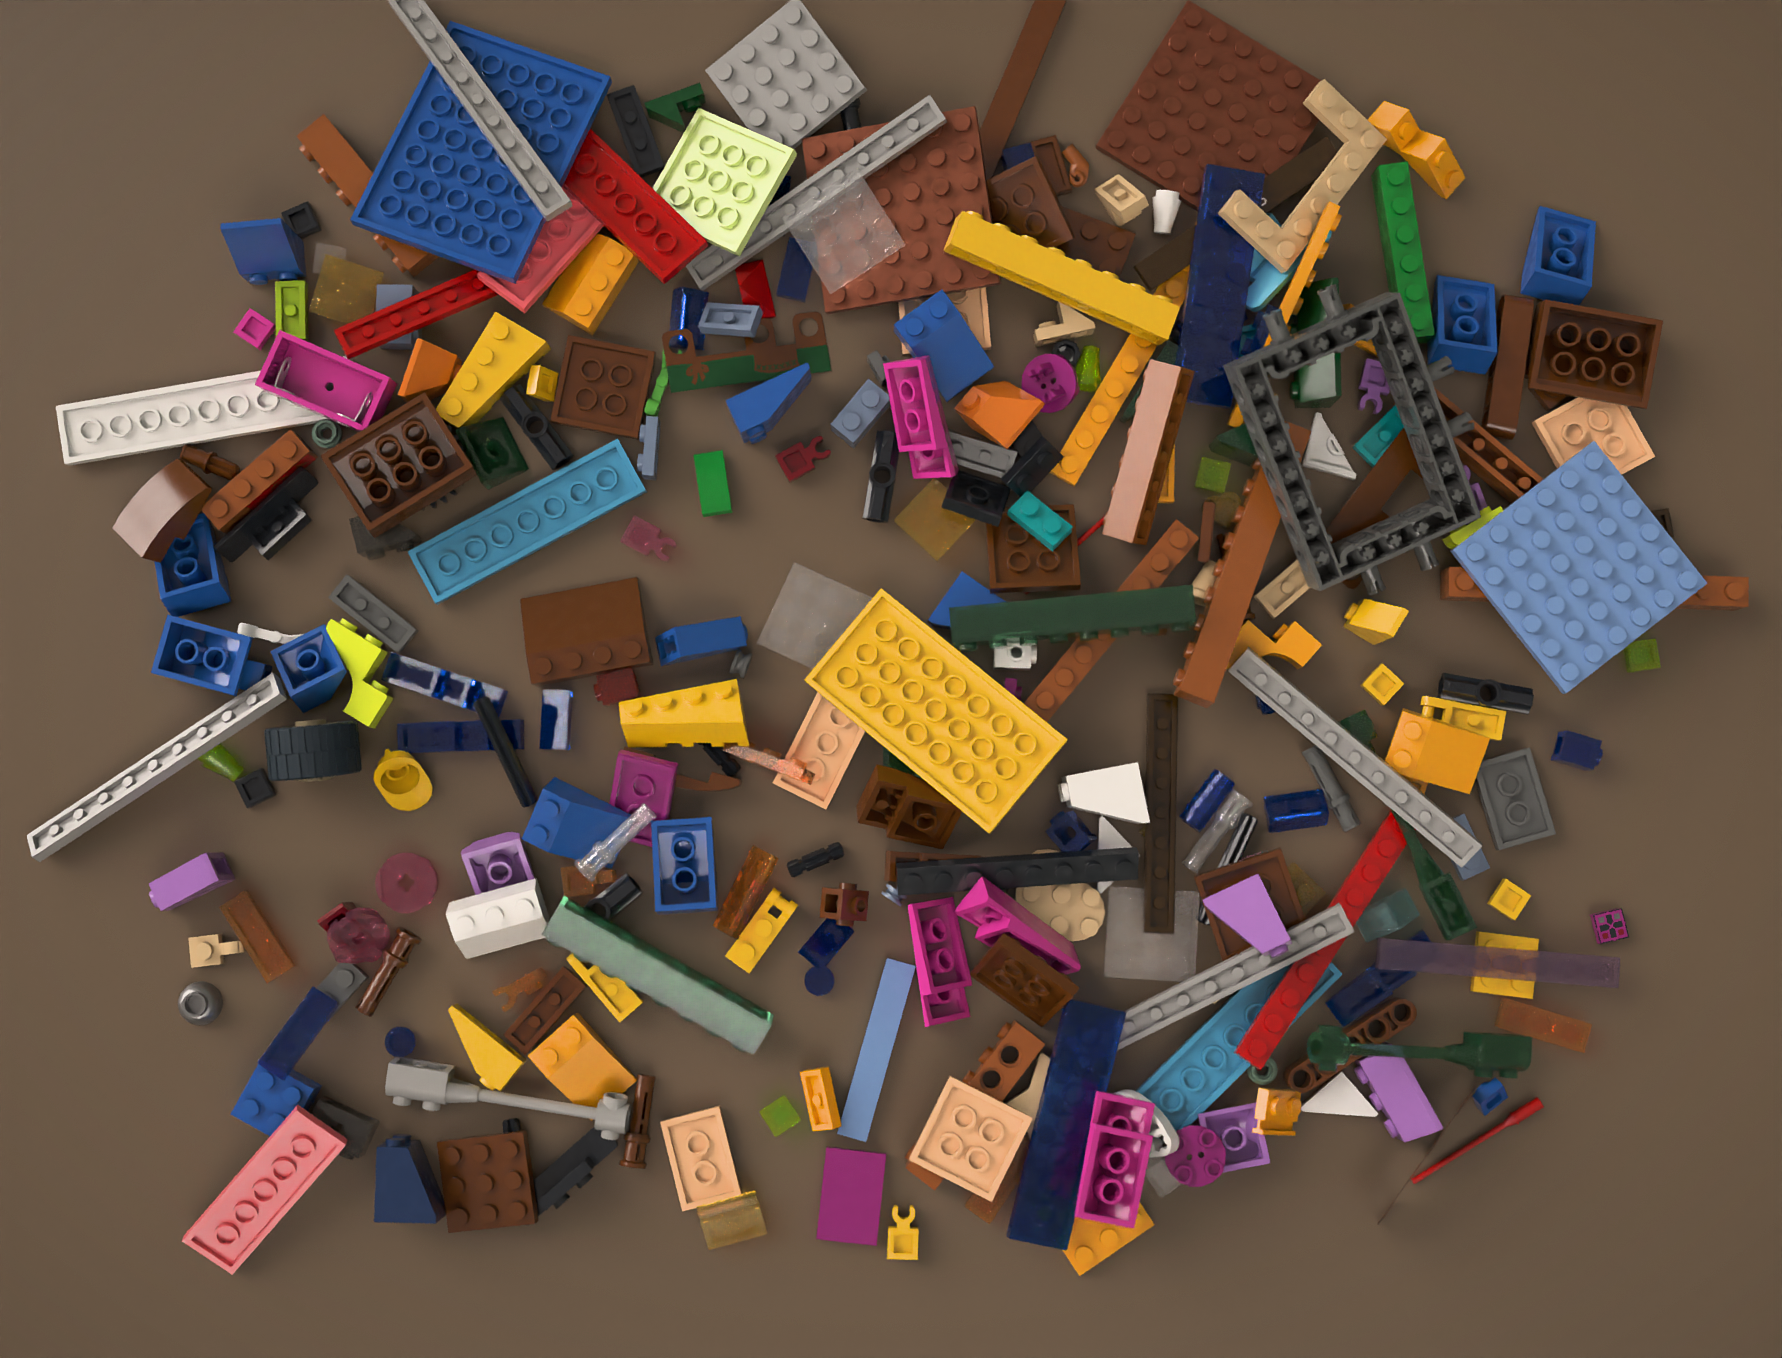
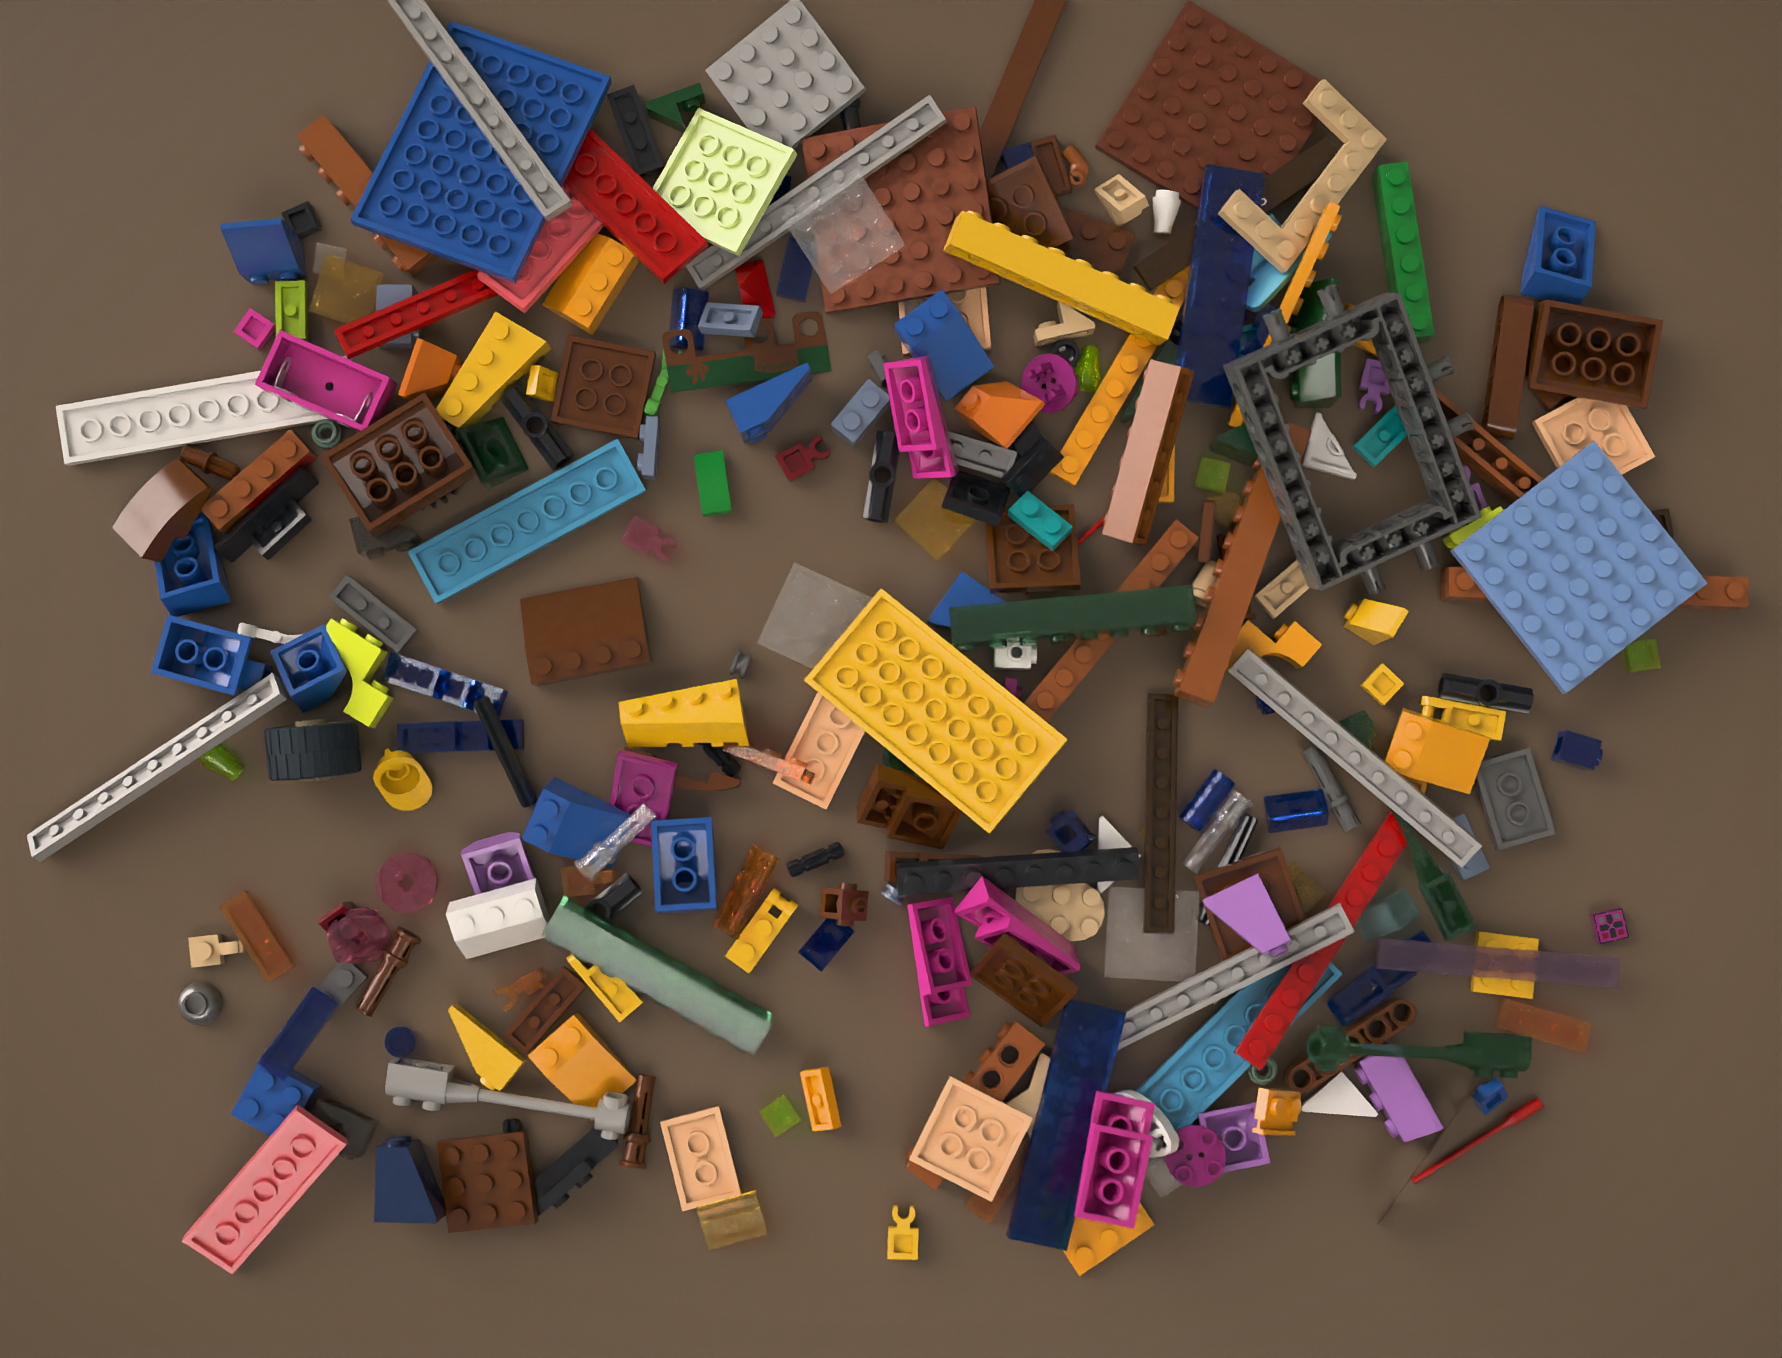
medium lavender slope [149,852,236,911] -> none
black tile [234,768,276,809] -> none
clear blue slope [539,690,573,751] -> none
clear red brick [593,667,641,707] -> none
blue slope [655,616,748,666] -> none
clear blue tile [804,965,835,996] -> none
magenta tile [816,1146,886,1246] -> none
medium blue tile [837,958,916,1142] -> none
white slope [1058,762,1150,824] -> none
reddish brown piece [1326,427,1423,589] -> none
light orange arch [1368,101,1466,199] -> none
blue slope [1427,275,1497,375] -> none
yellow plate [1487,879,1531,921] -> none

